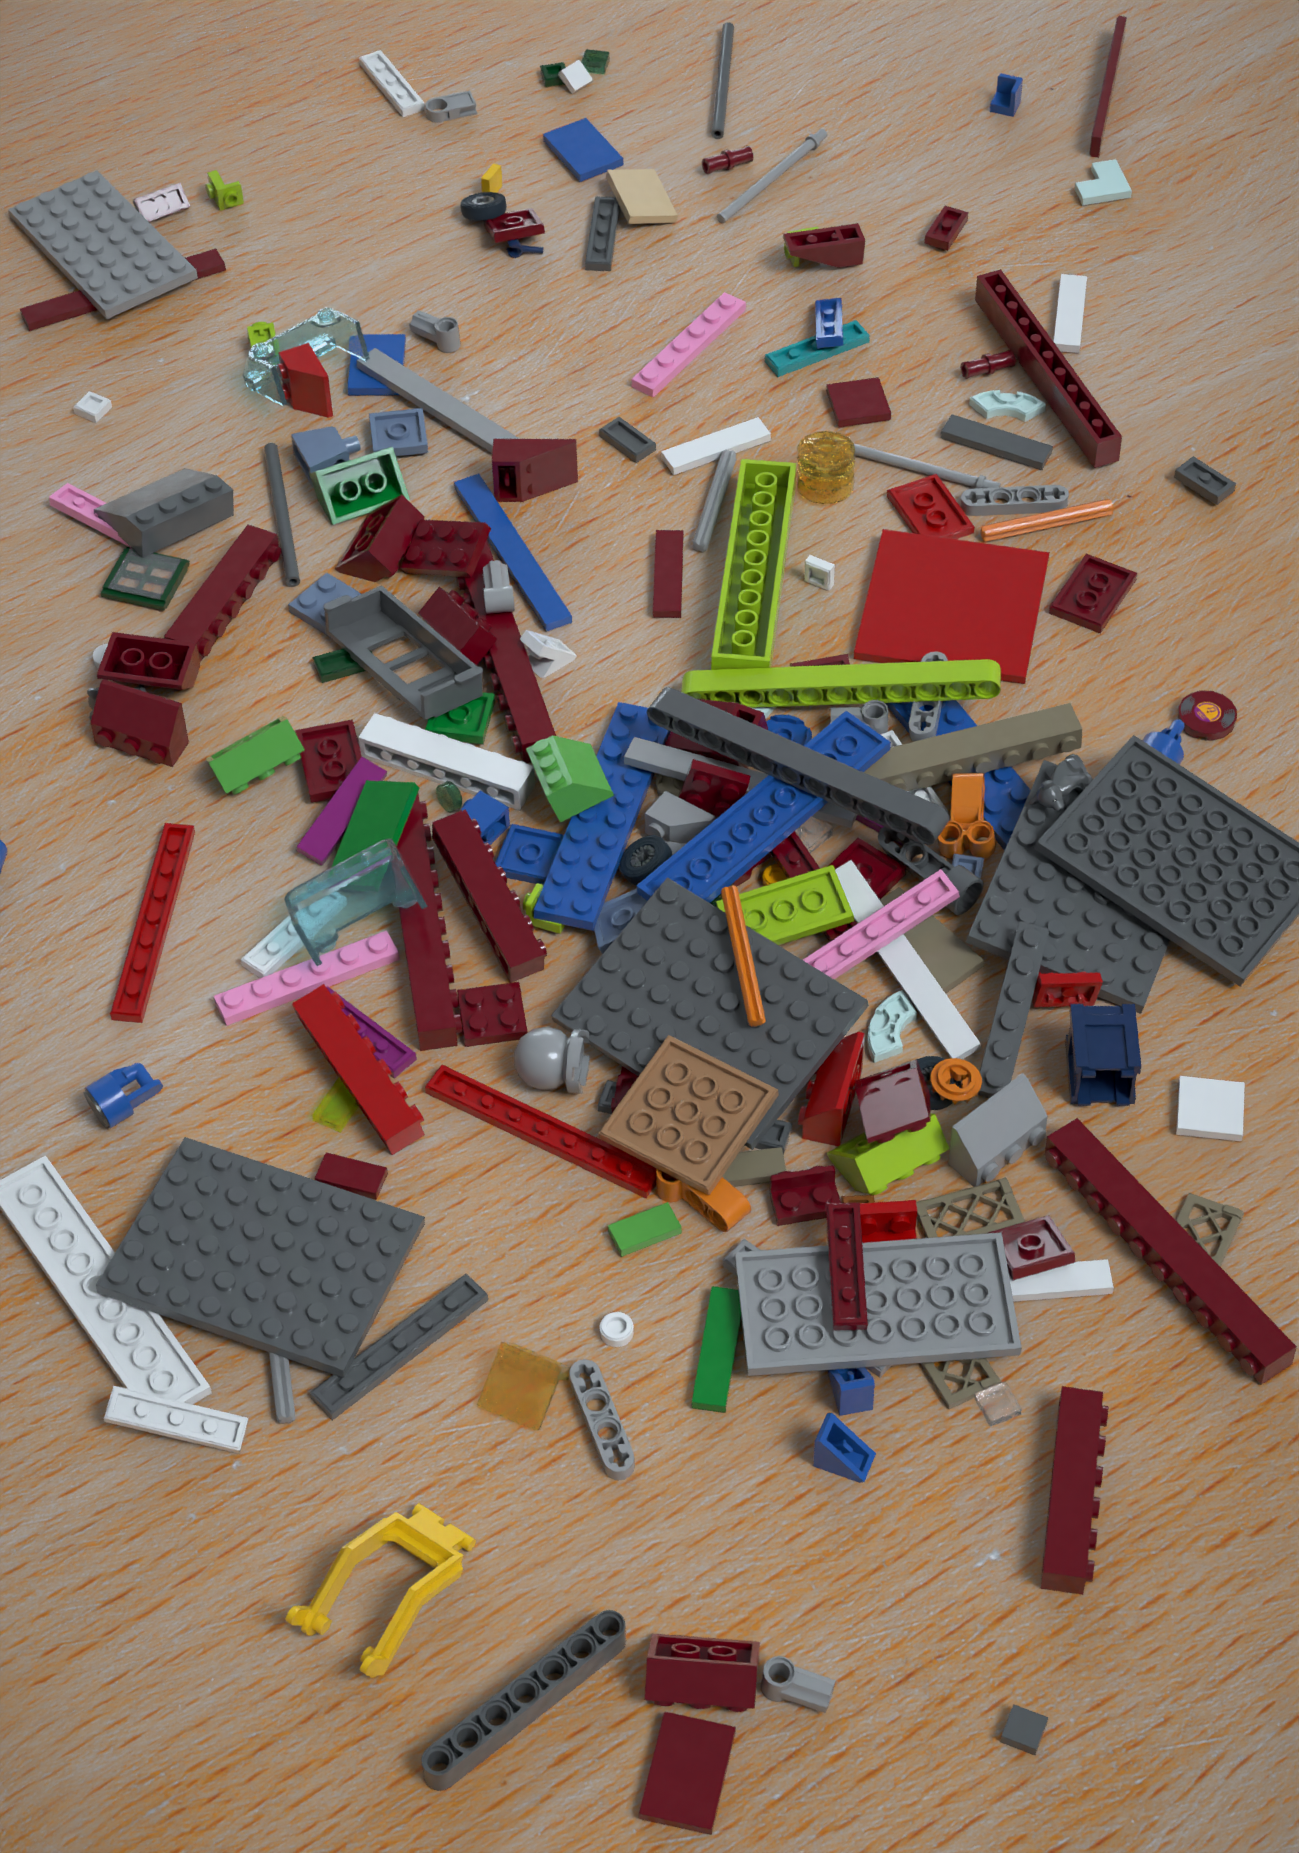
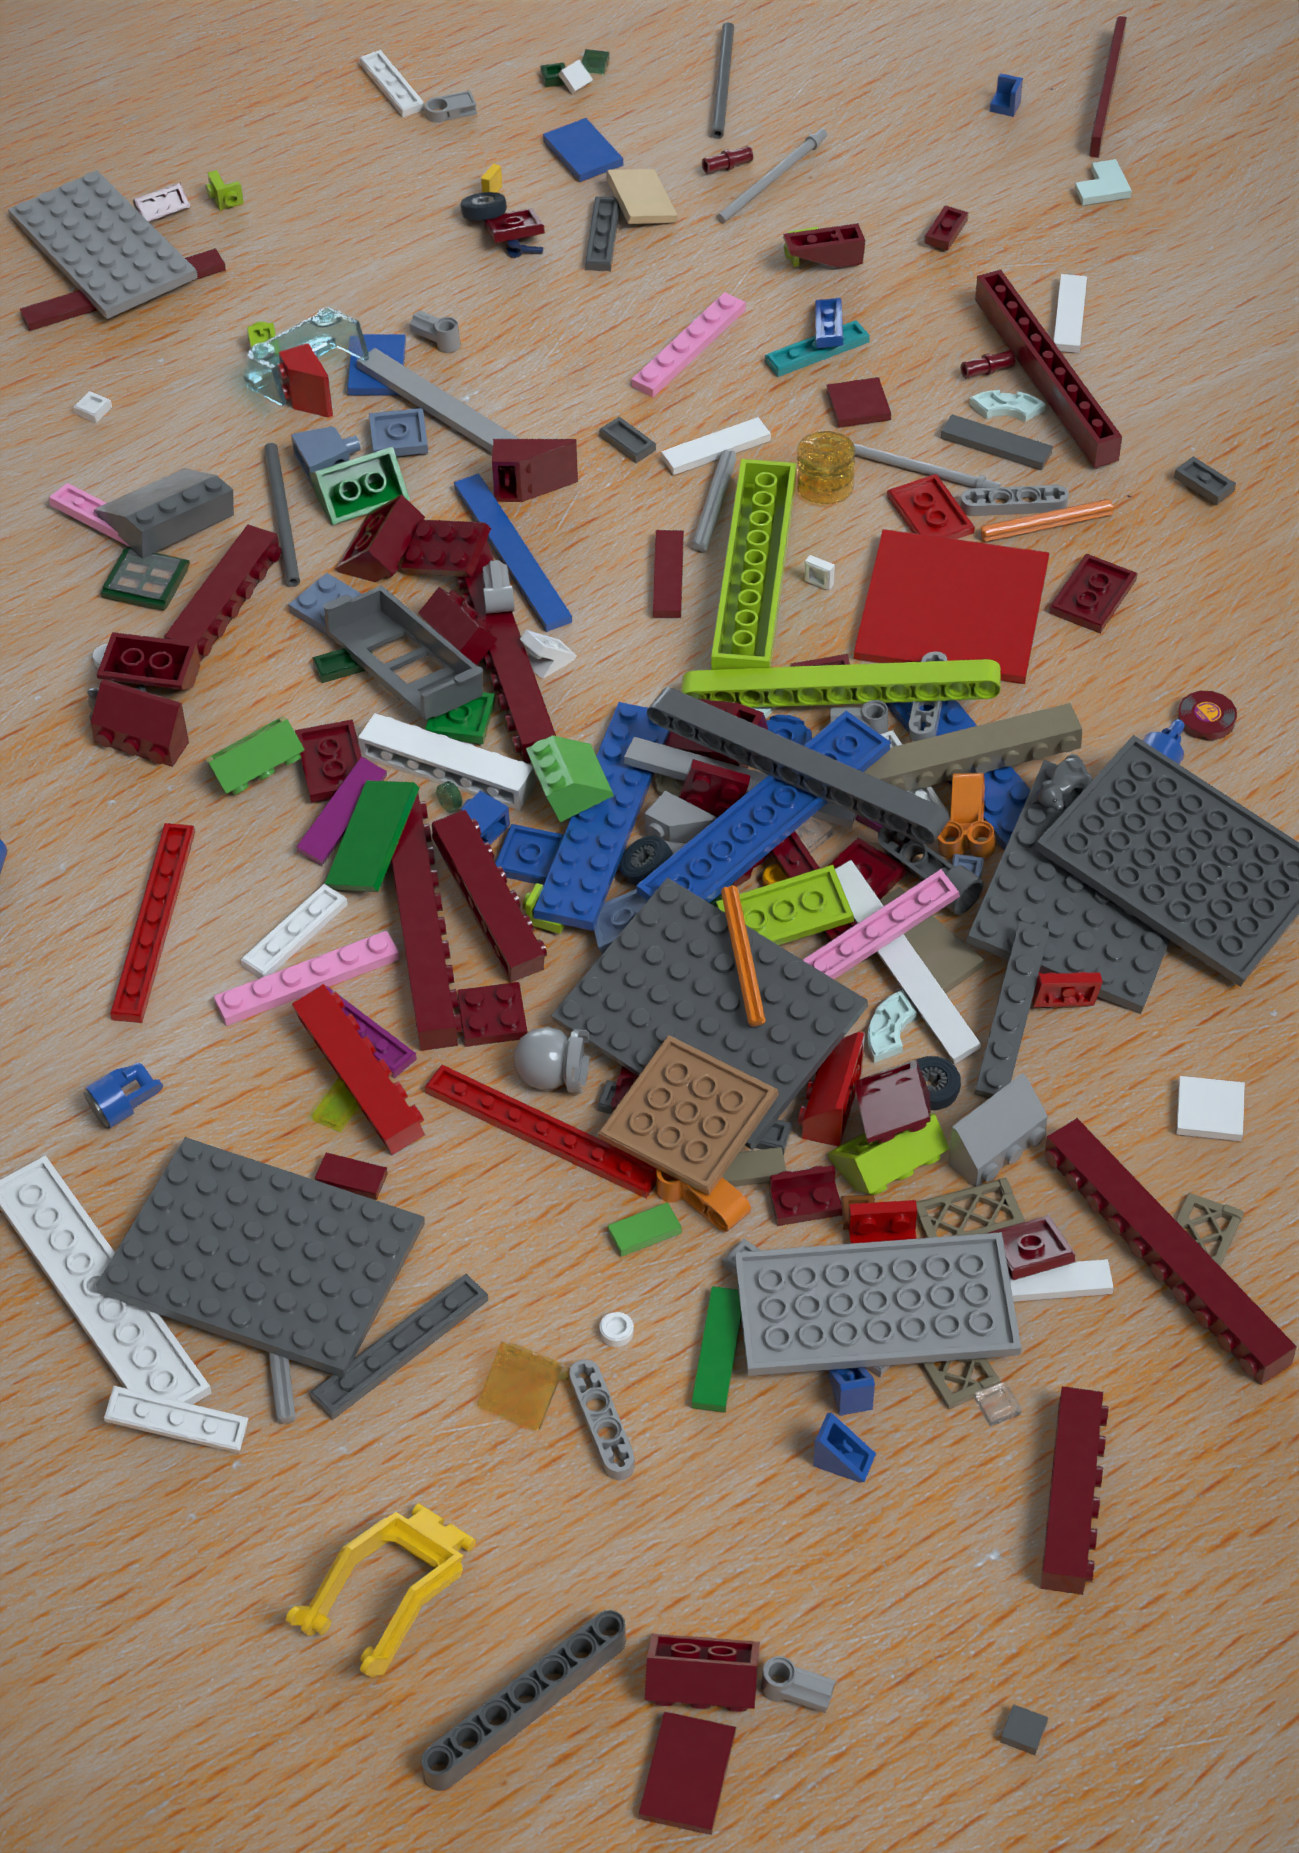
clear light blue windscreen [284,839,427,966] -> none
dark red tile [826,1202,868,1331] -> none
orange gear [930,1058,982,1105] -> none
dark blue container [1065,1004,1142,1106] -> none

